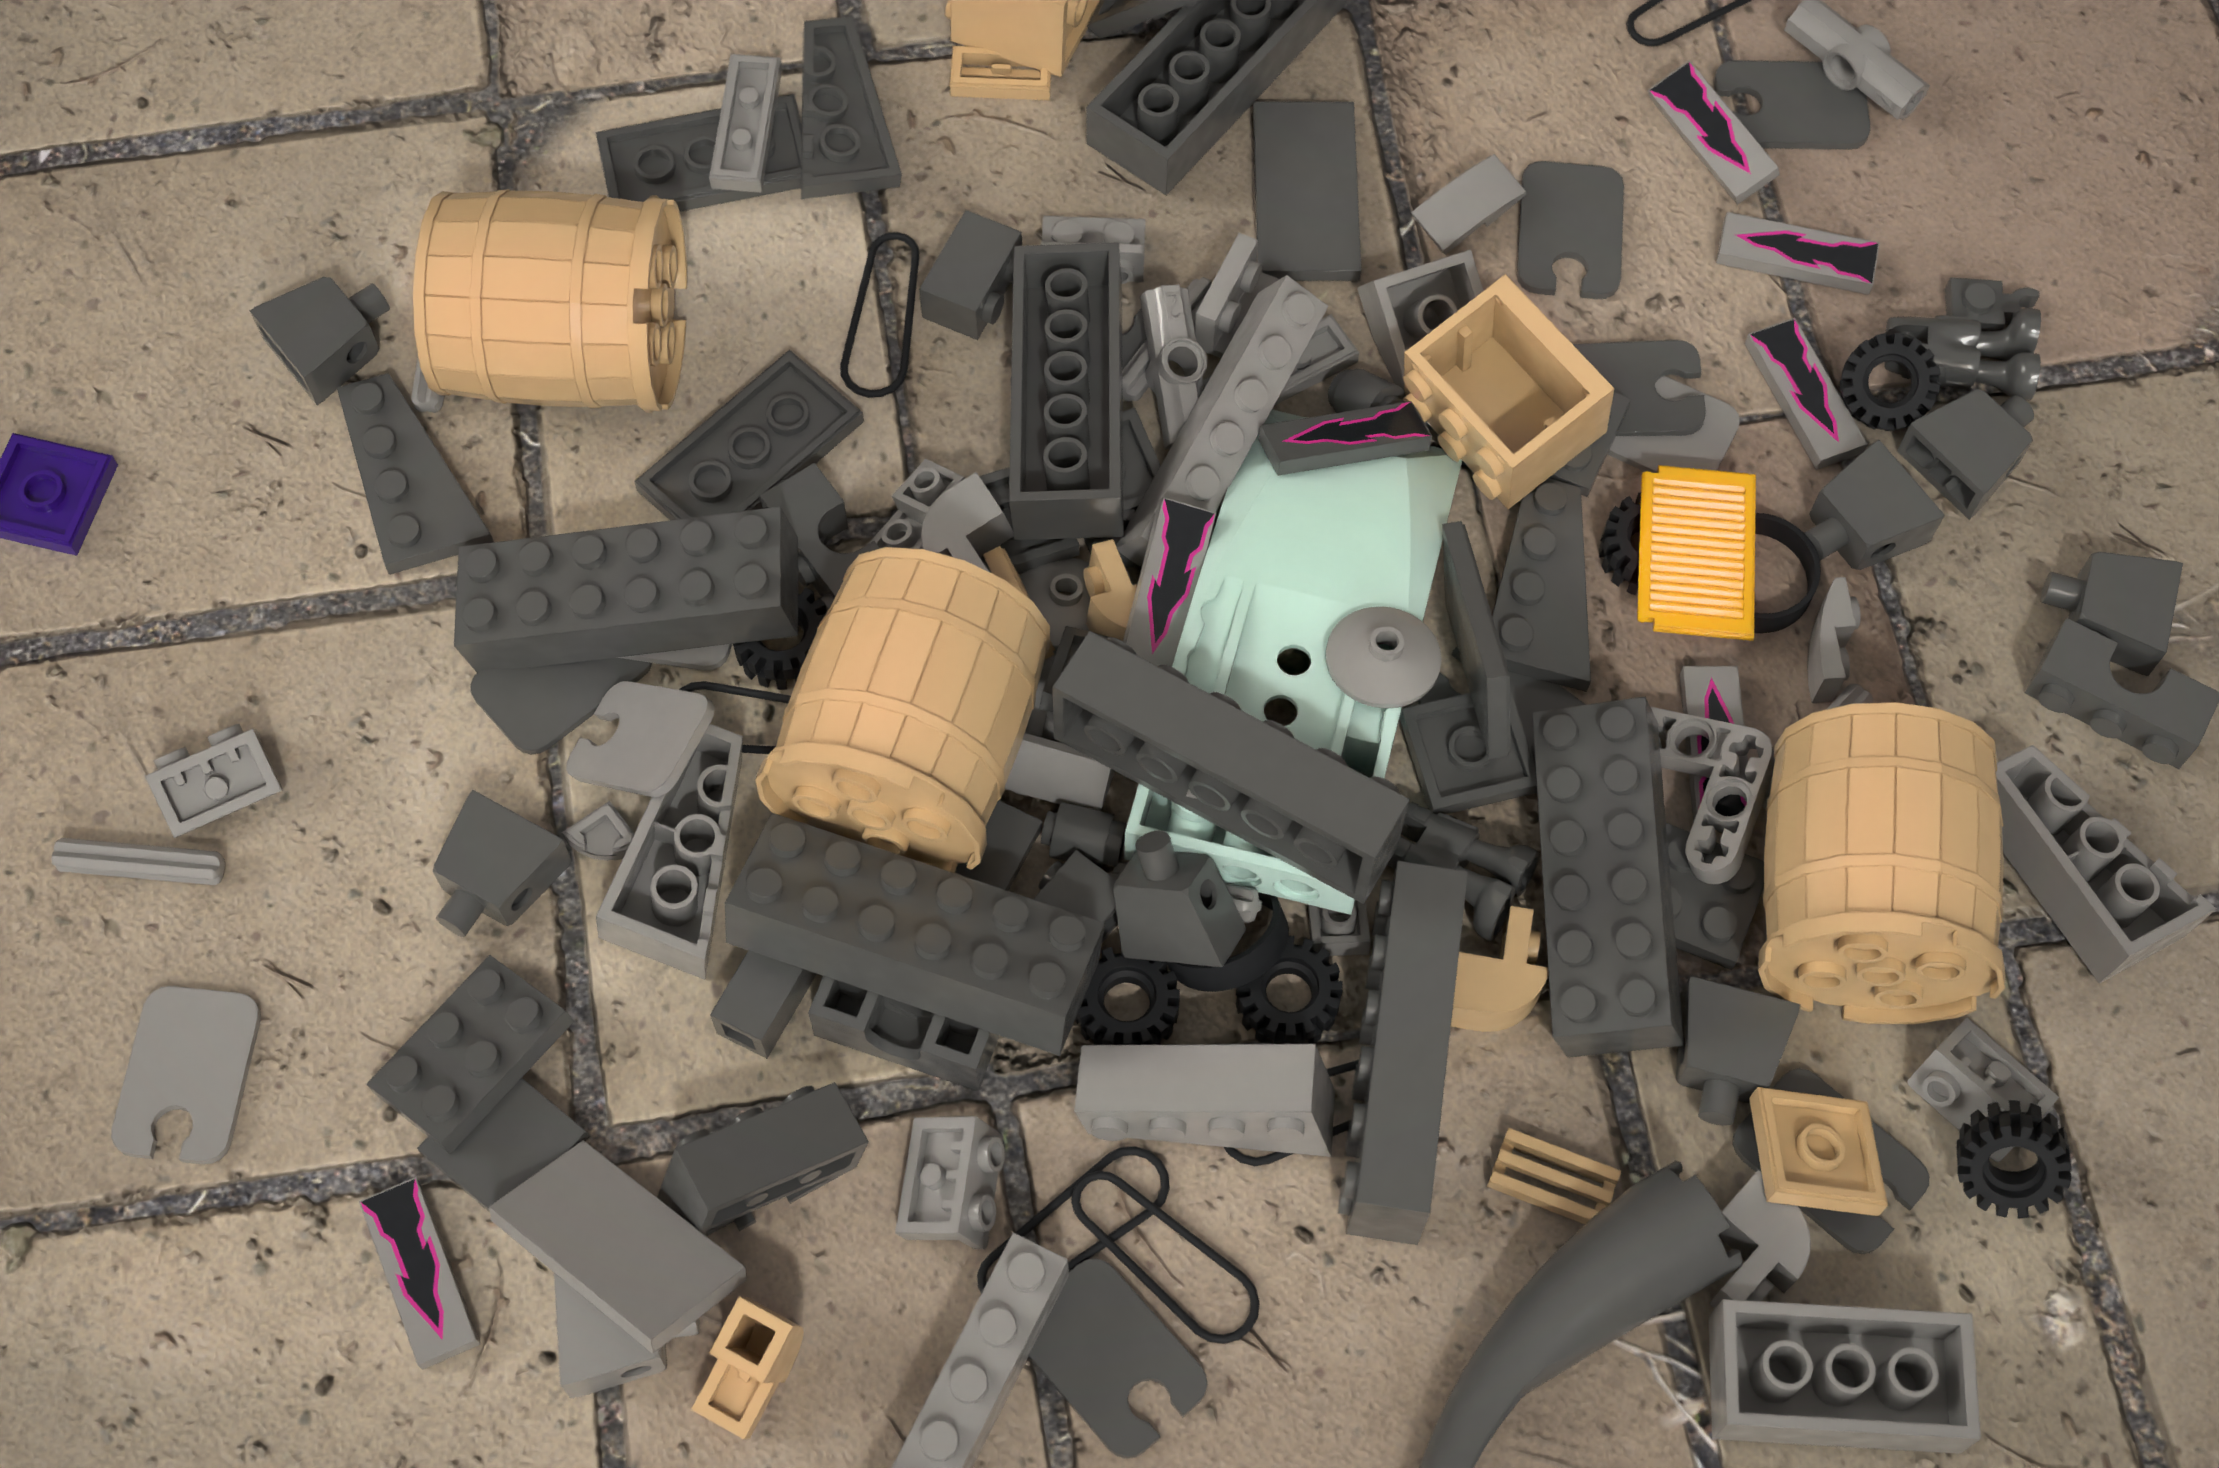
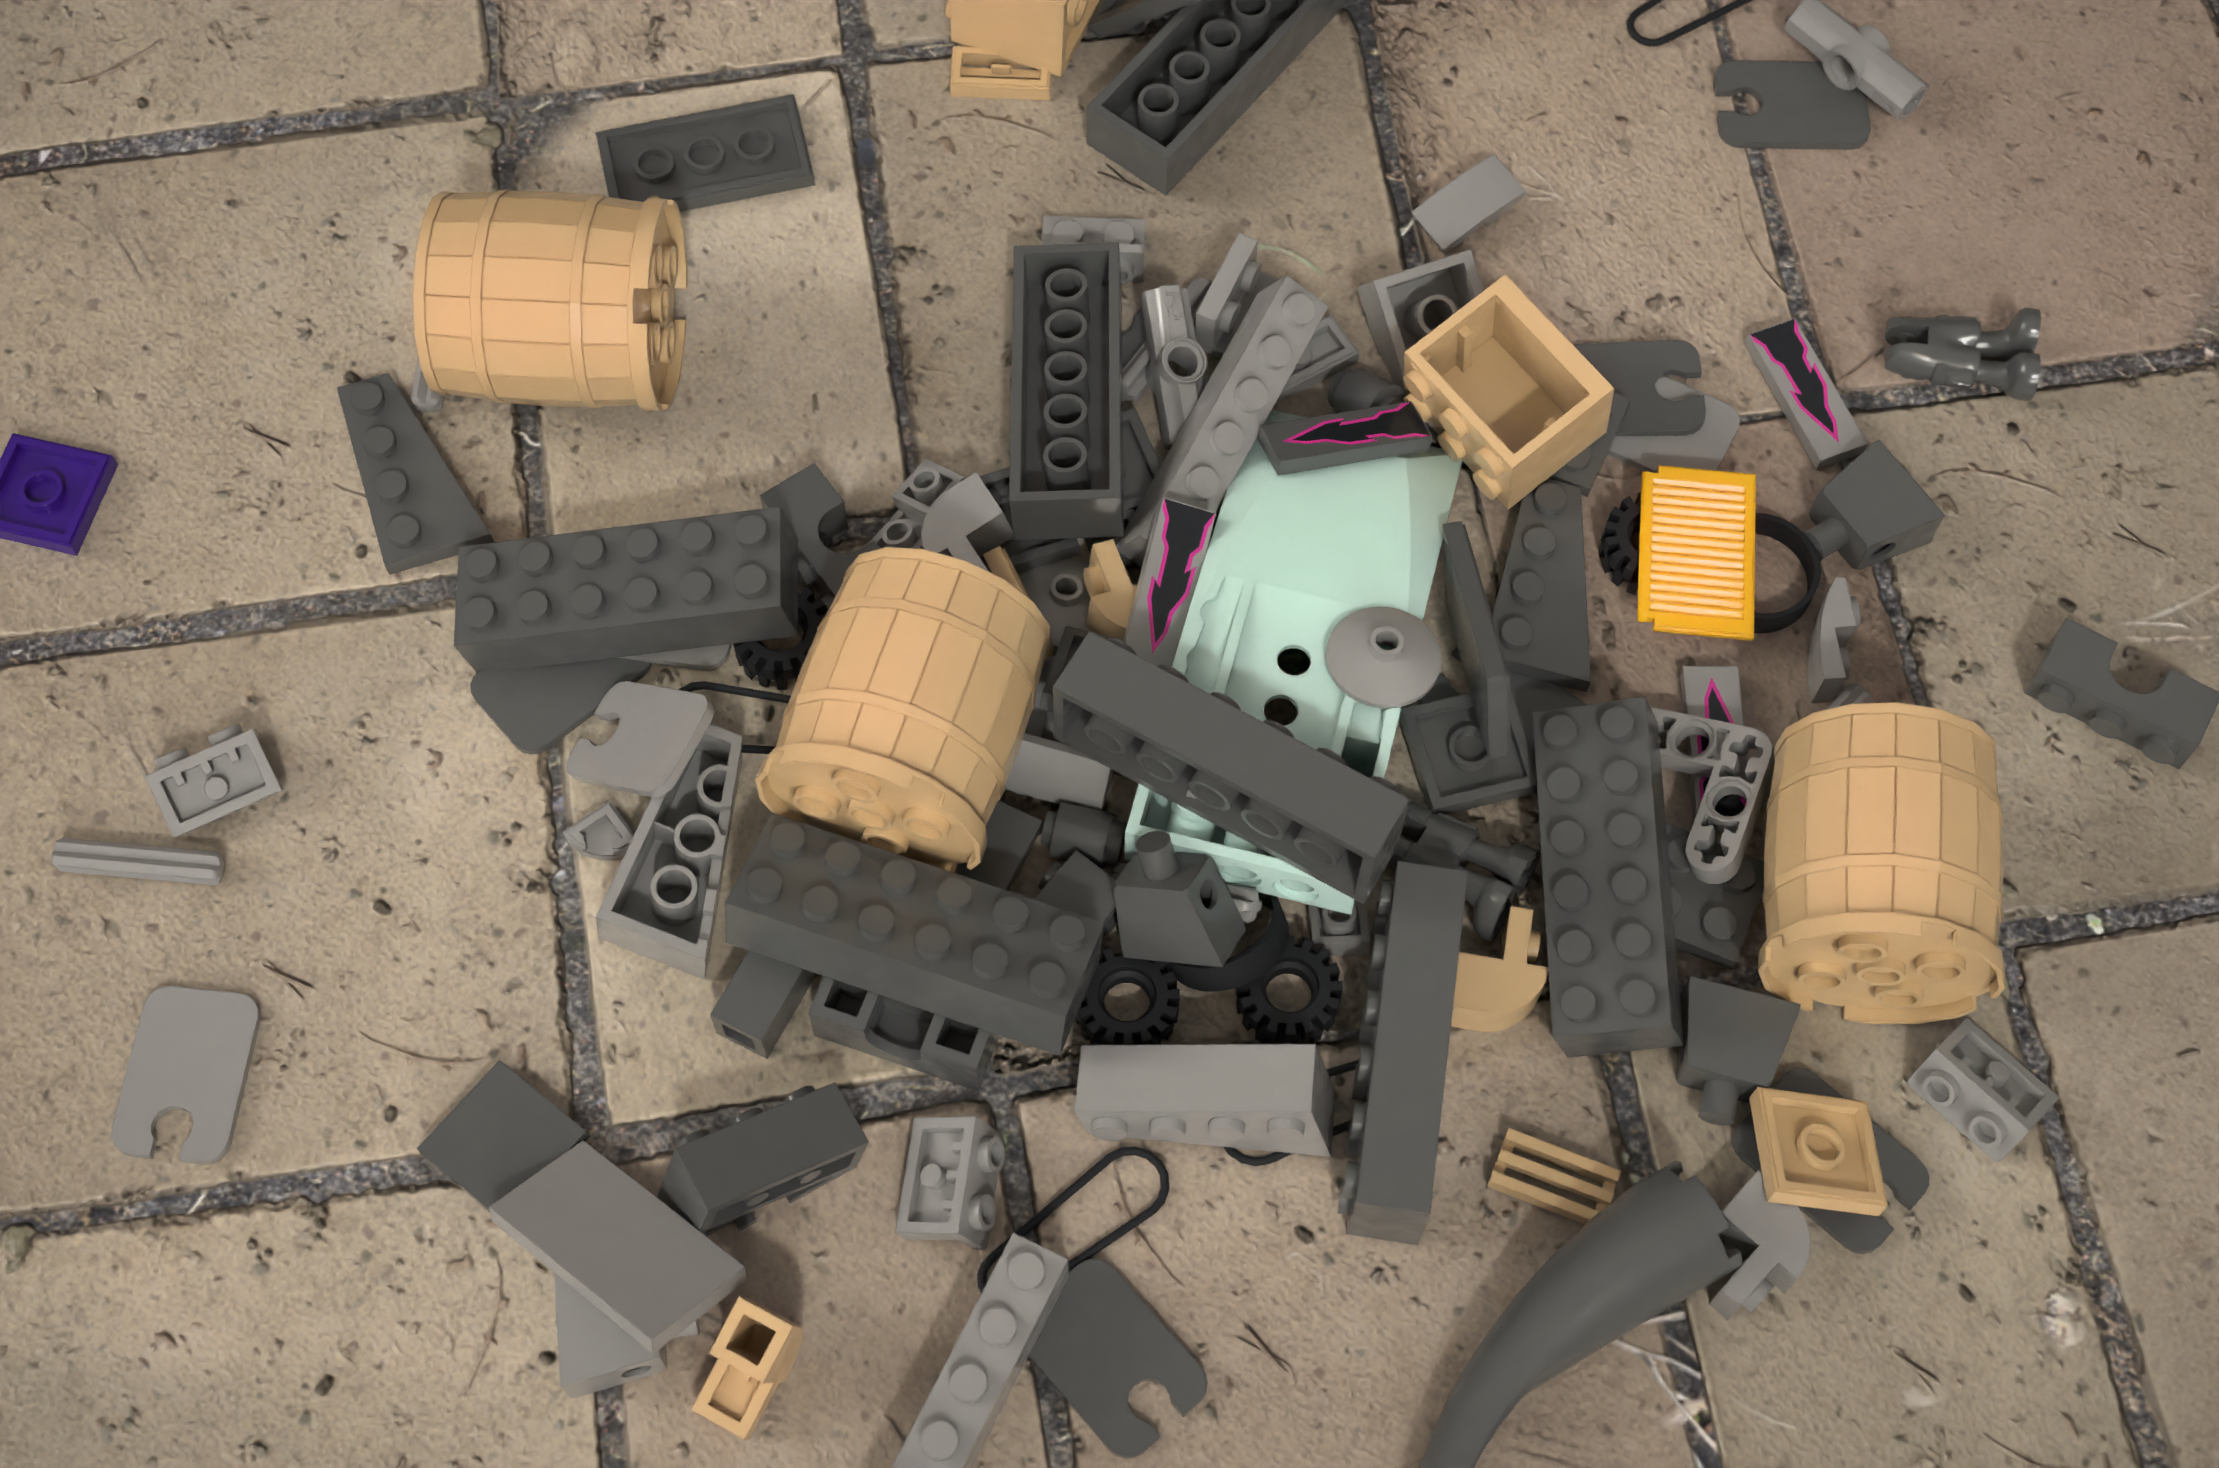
dark grey torso [249,277,390,405] -> none
tile [359,1177,480,1370] -> none
dark grey plate [366,955,574,1154] -> none
dark grey torso [433,790,572,937] -> none
dark grey tile [634,350,864,520] -> none
light grey tile [709,54,782,193] -> none
dark grey wing [801,16,902,199] -> none
black piece [840,232,919,398] -> none
dark grey brick [919,210,1022,340] -> none
black piece [1071,1171,1260,1344] -> none
dark grey tile [1253,102,1361,281] -> none
dark grey piece [1517,161,1624,299] -> none
tile [1648,60,1780,205] -> none
light grey brick [1708,1299,1981,1454] -> none
tile [1716,212,1880,295] -> none
black tyre [1840,333,1941,431] -> none
dark grey torso [1897,389,2034,520] -> none
dark grey plate [1945,277,2040,331] -> none
black tyre [1957,1100,2072,1218] -> none
light grey wedge [1996,745,2216,984] -> none
dark grey torso [2040,552,2183,676] -> none

